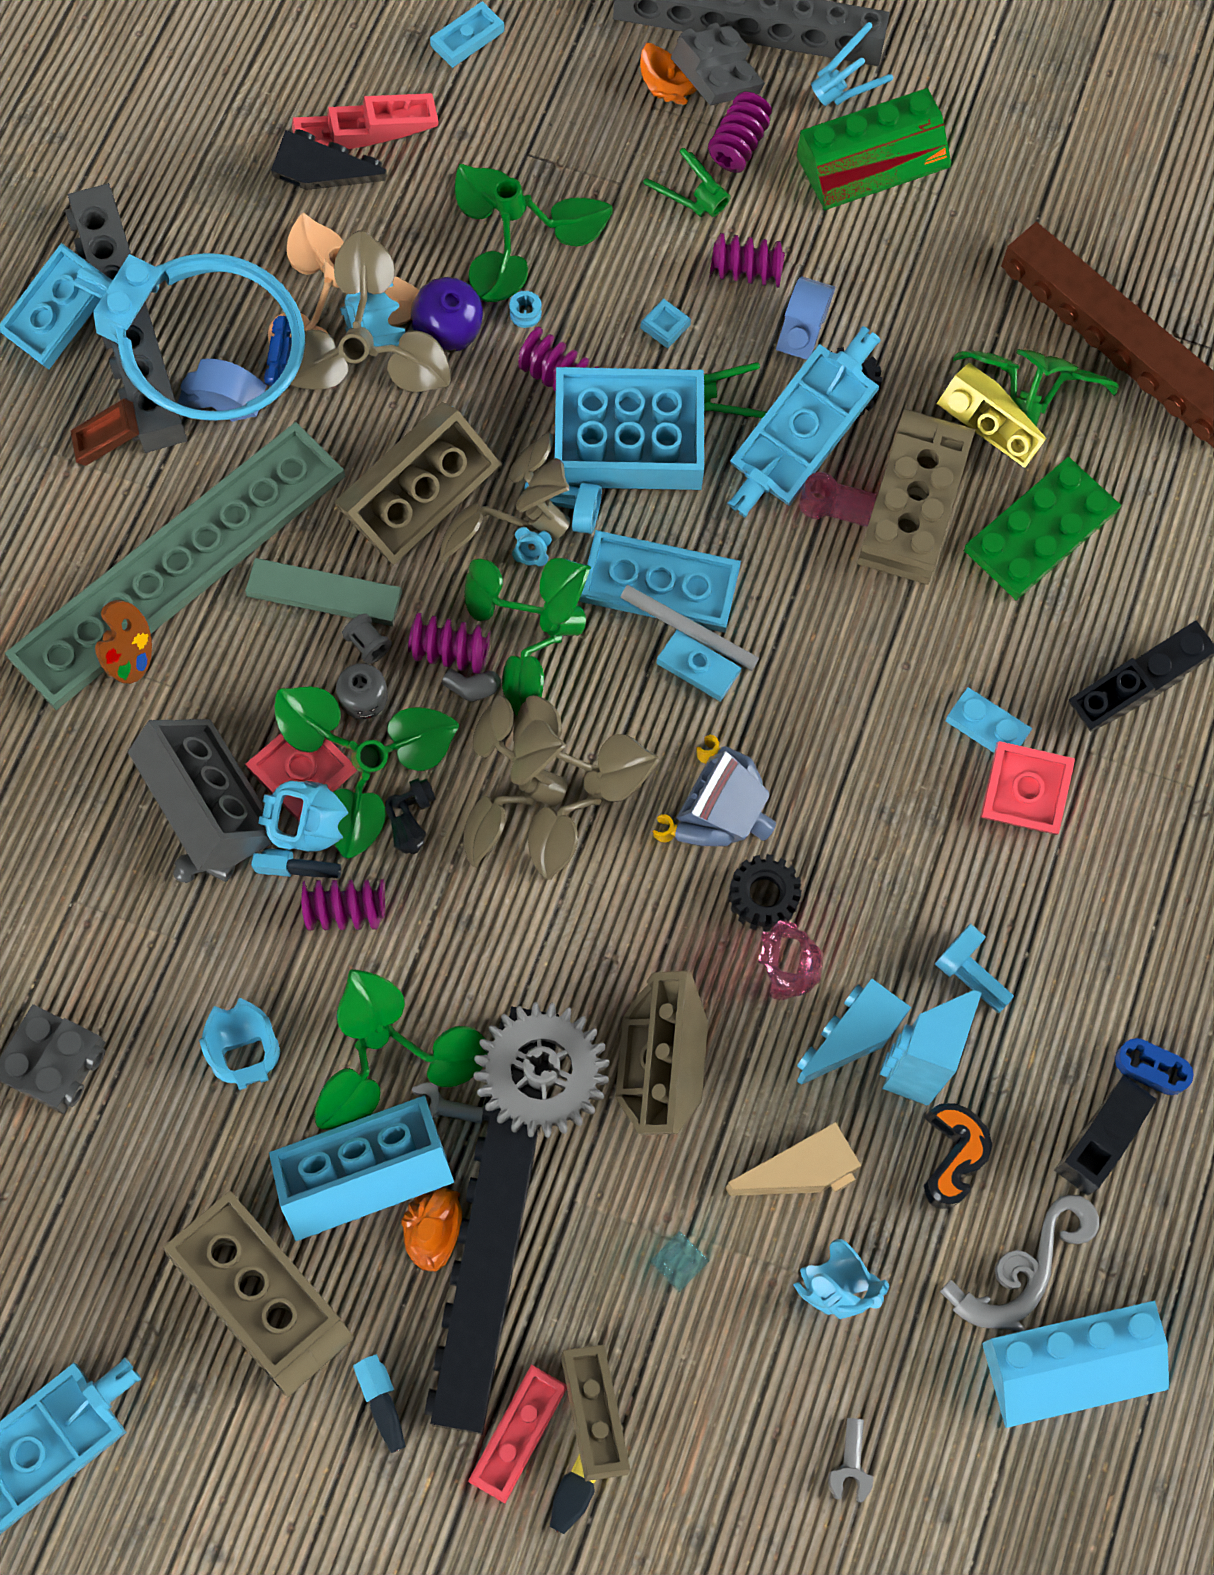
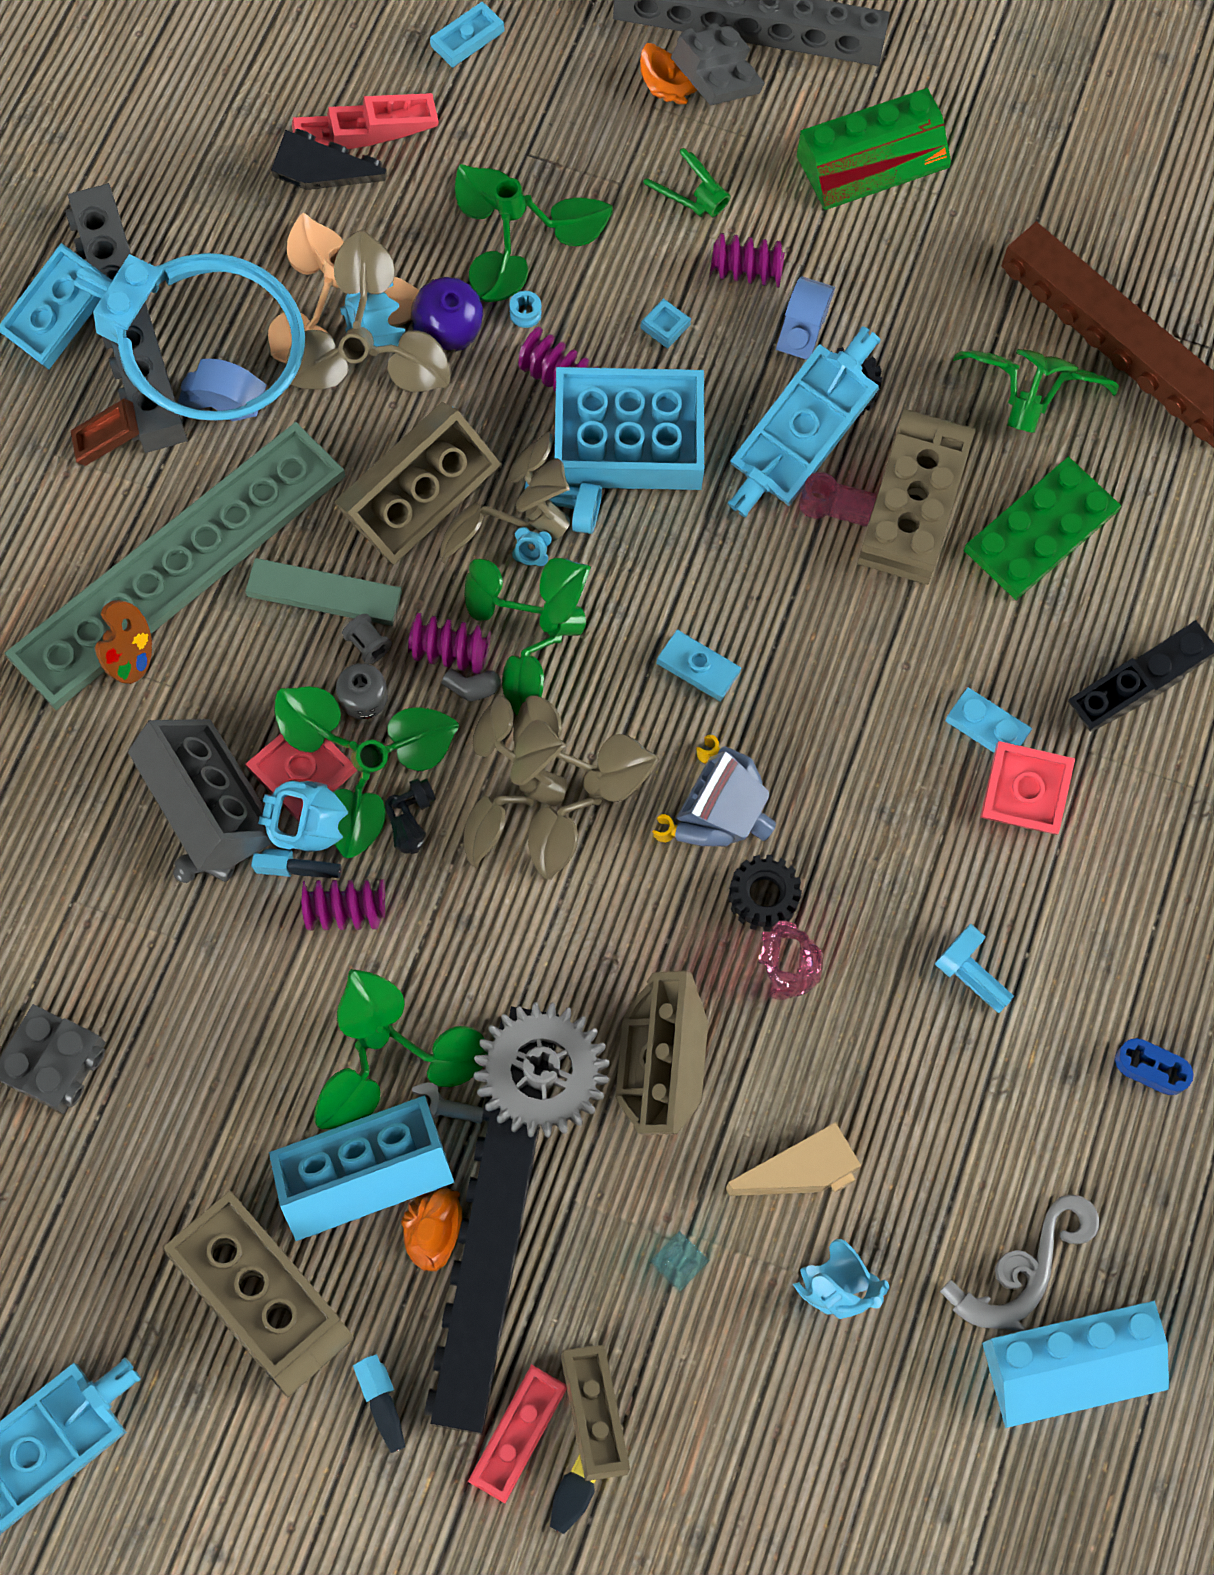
medium azure helmet [199,998,280,1090] -> none
blue axle [264,316,292,386] -> none
medium azure tile [579,530,741,633] -> none
light grey bar [620,584,759,671] -> none
green plant [704,362,767,418] -> none
magenta piece [708,92,772,173] -> none
medium azure slope [797,979,911,1085] -> none
medium azure plant [811,22,894,106] -> none
light grey bar [828,1418,873,1503] -> none
medium azure slope [879,990,981,1106] -> none
black animal [923,1103,993,1209] -> none
light yellow slope [936,363,1047,468] -> none
black slope [1054,1075,1157,1196] -> none

